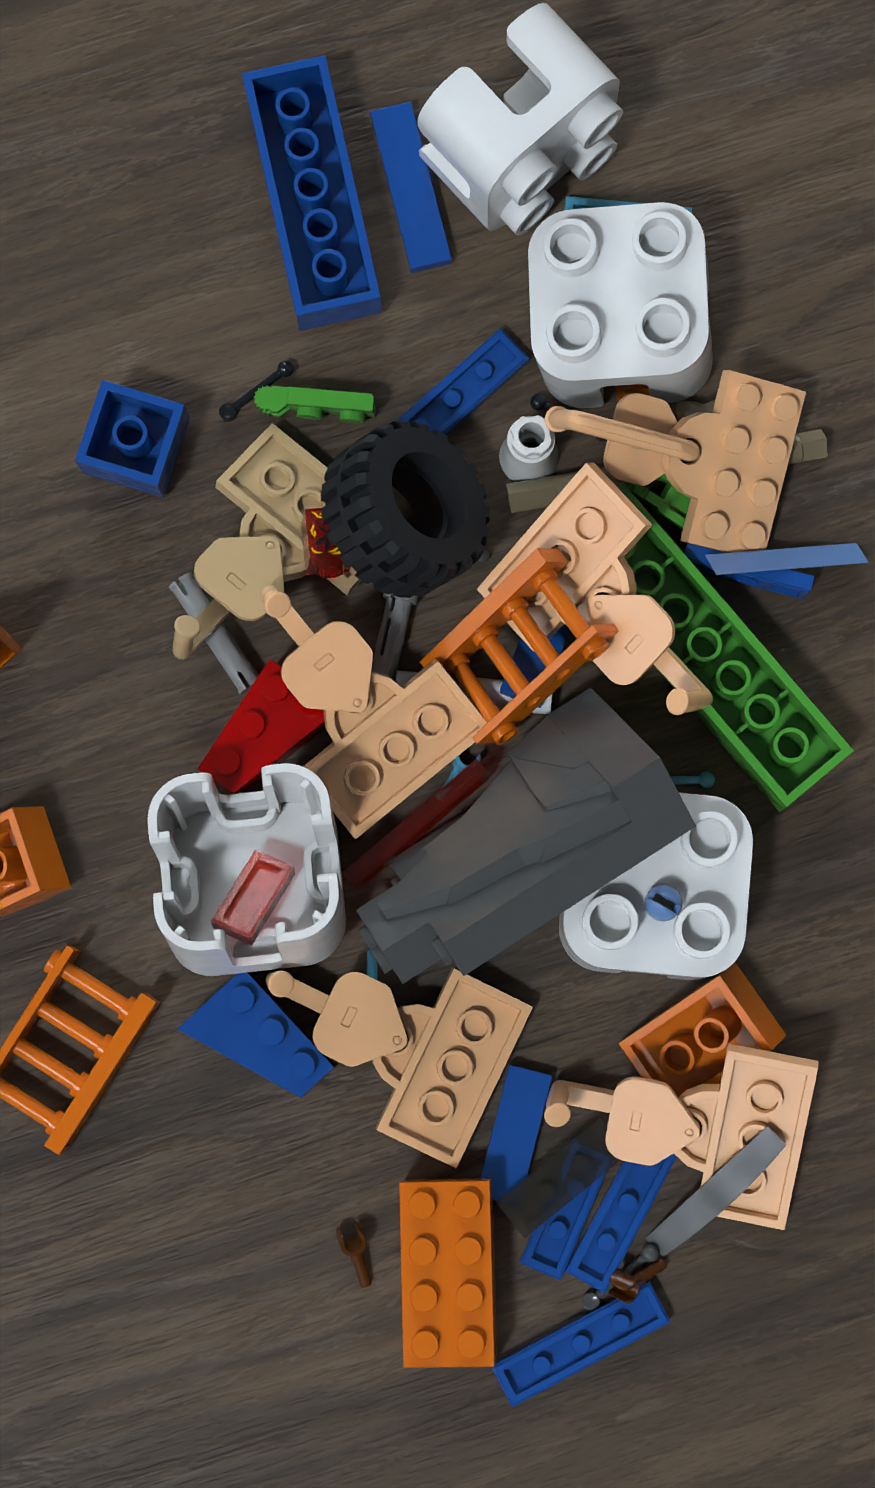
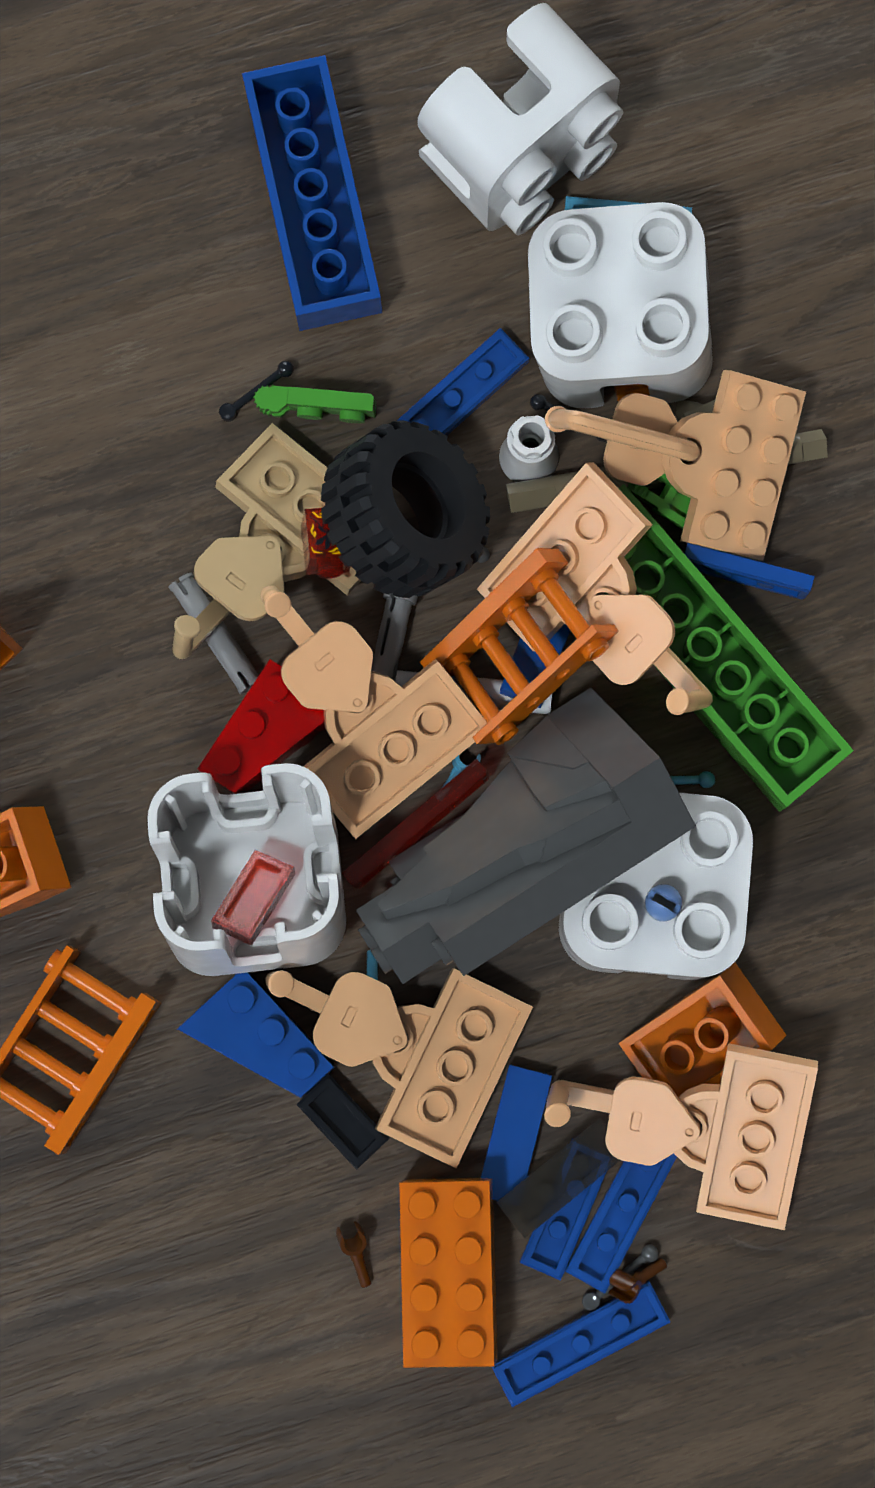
blue brick [75,380,190,498] -> none
blue tile [370,101,452,274] -> none
dark grey sticker [646,1126,787,1257] -> none
medium blue sticker [705,543,869,575] -> none
none -> black tile [296,1074,389,1170]

